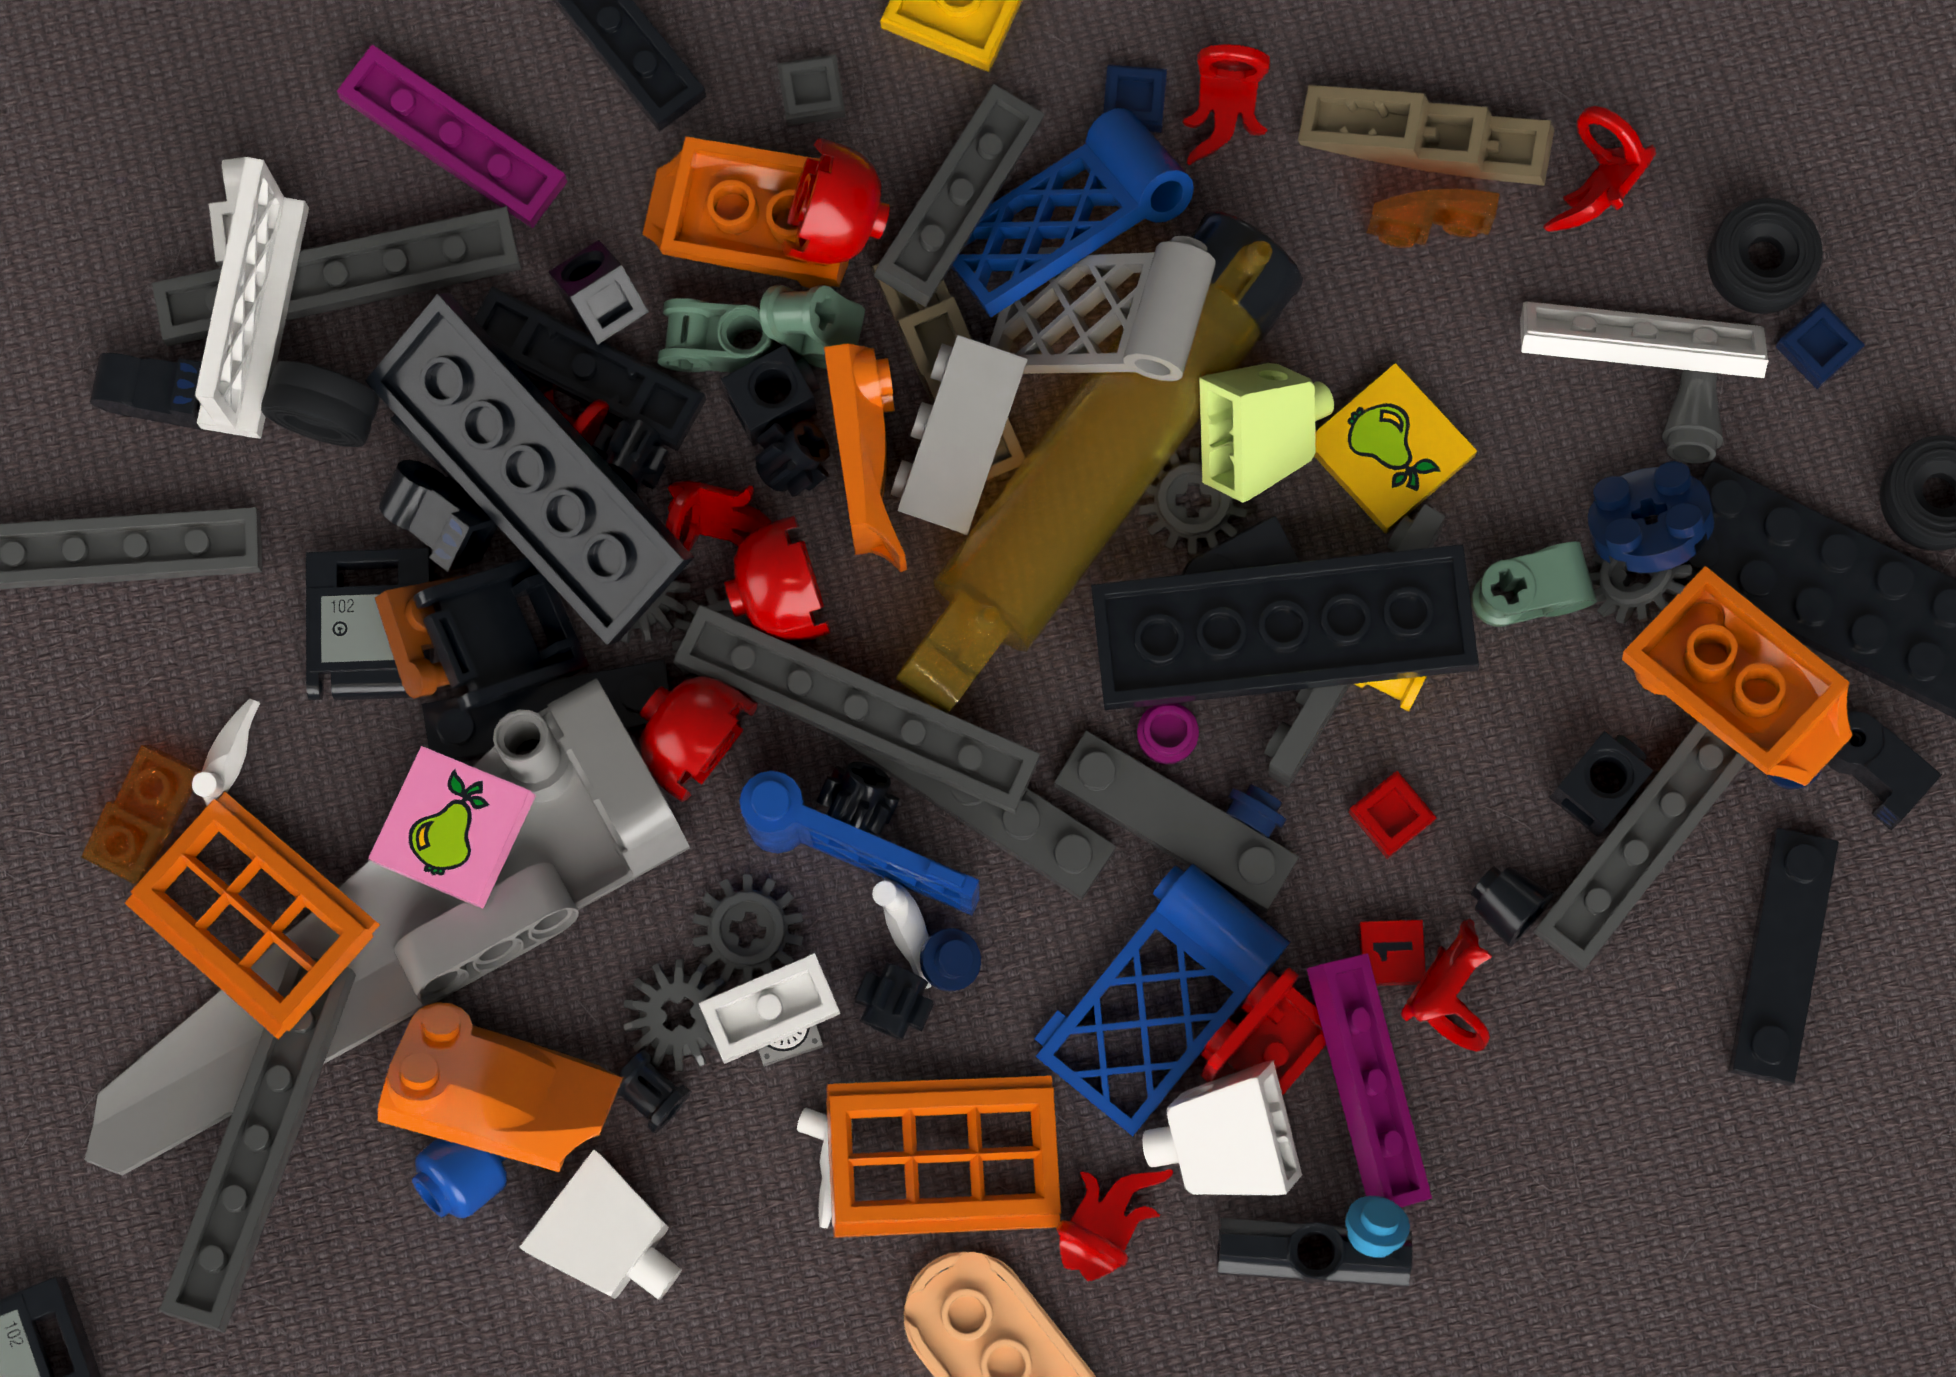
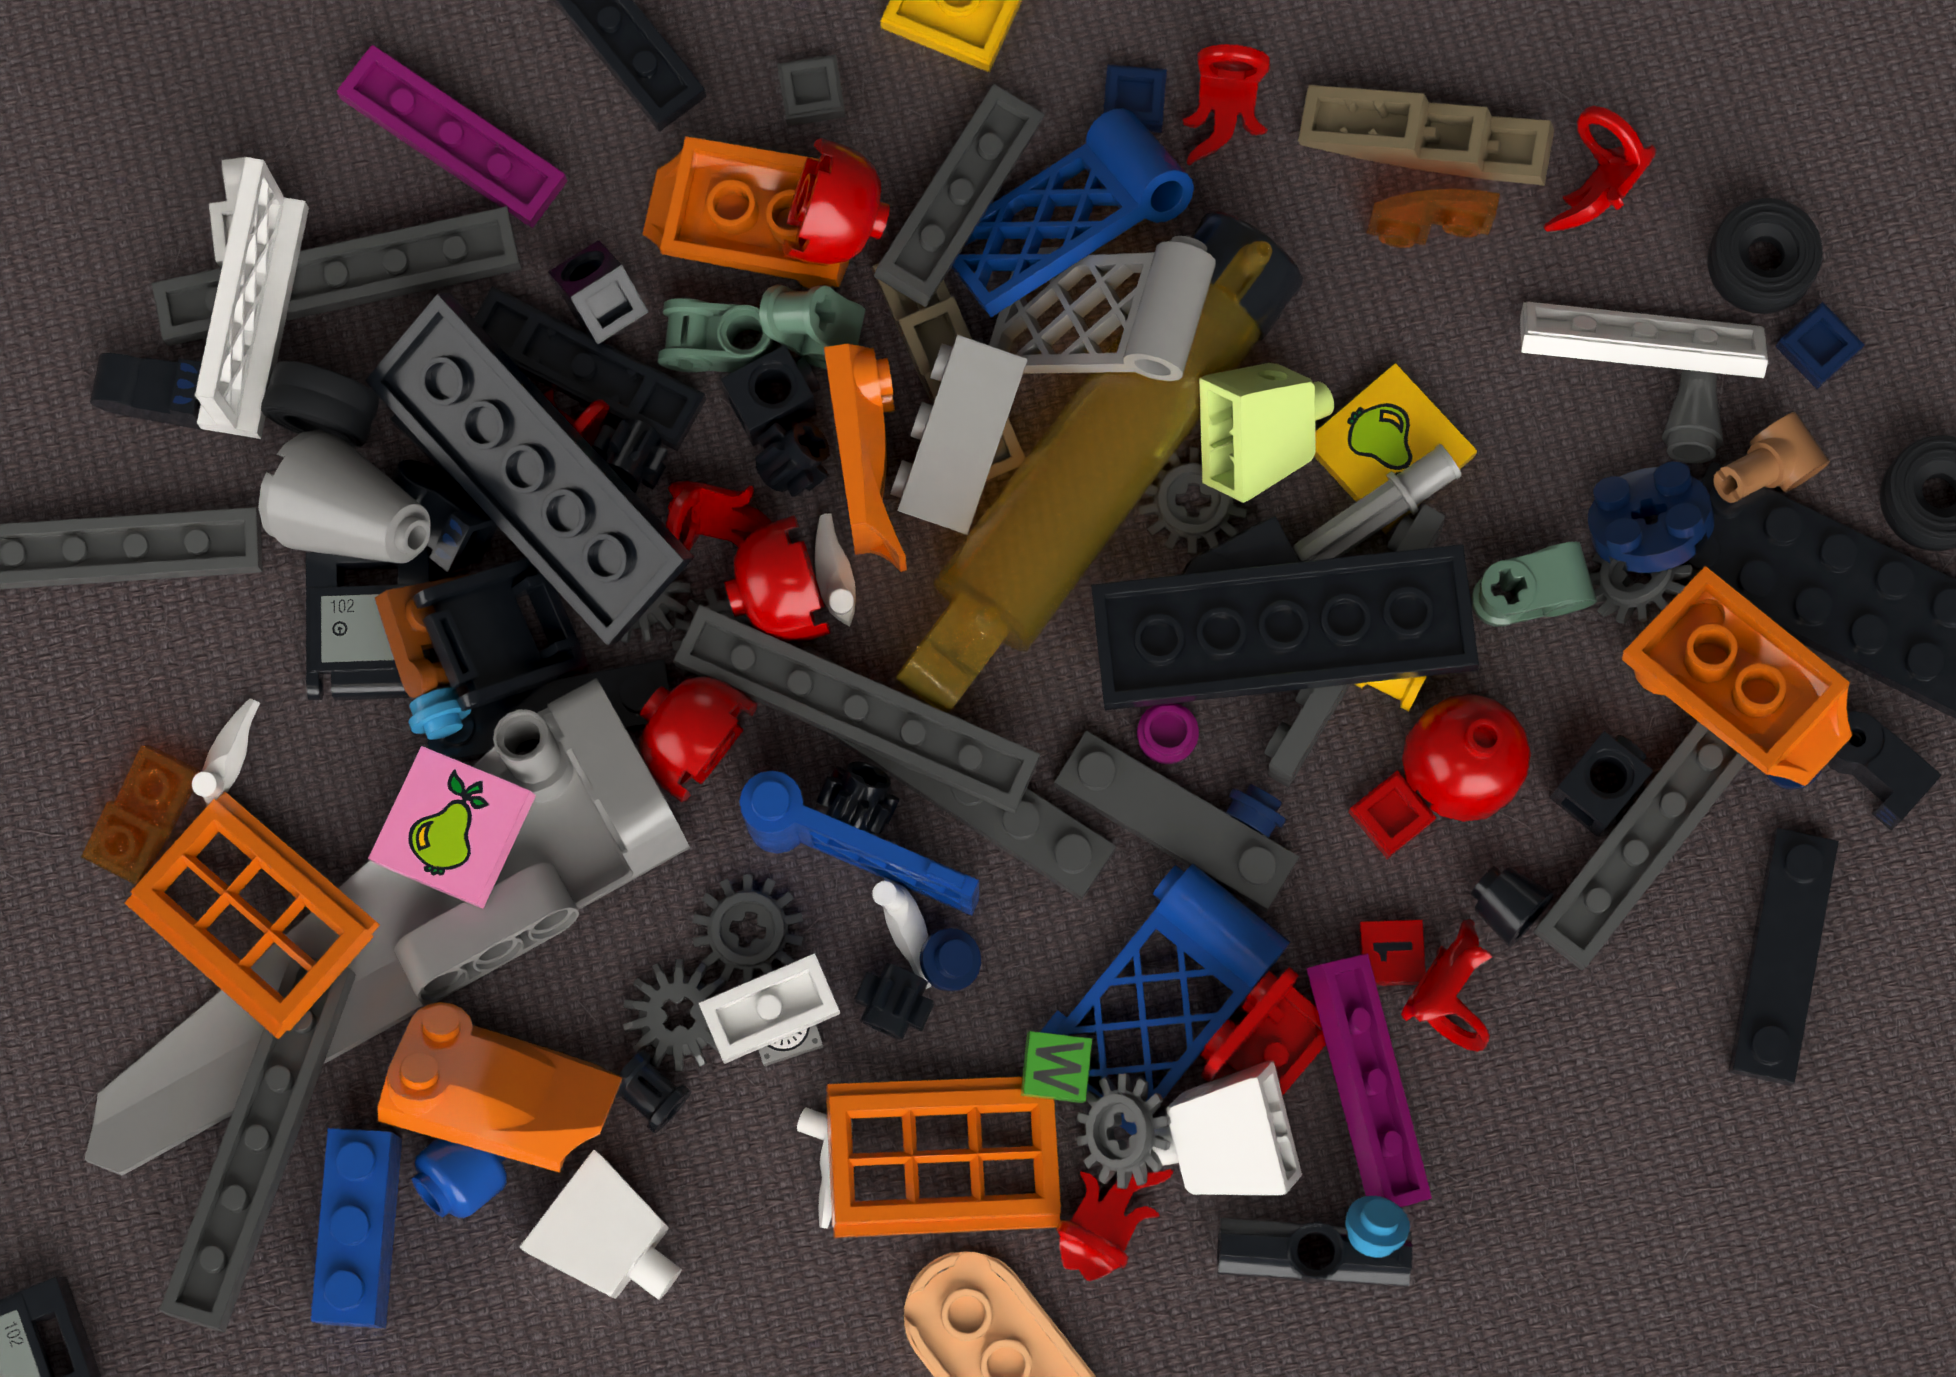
none -> light grey cone [258,429,430,563]
none -> blue brick [311,1128,402,1328]
none -> dark azure plate [408,687,471,740]
none -> white bar [815,513,856,627]
none -> bright green tile [1021,1031,1092,1103]
none -> dark grey gear [1076,1074,1171,1189]
none -> light grey axle [1293,444,1462,562]
none -> red cylinder [1402,693,1531,822]
none -> medium nougat pin [1713,412,1830,503]

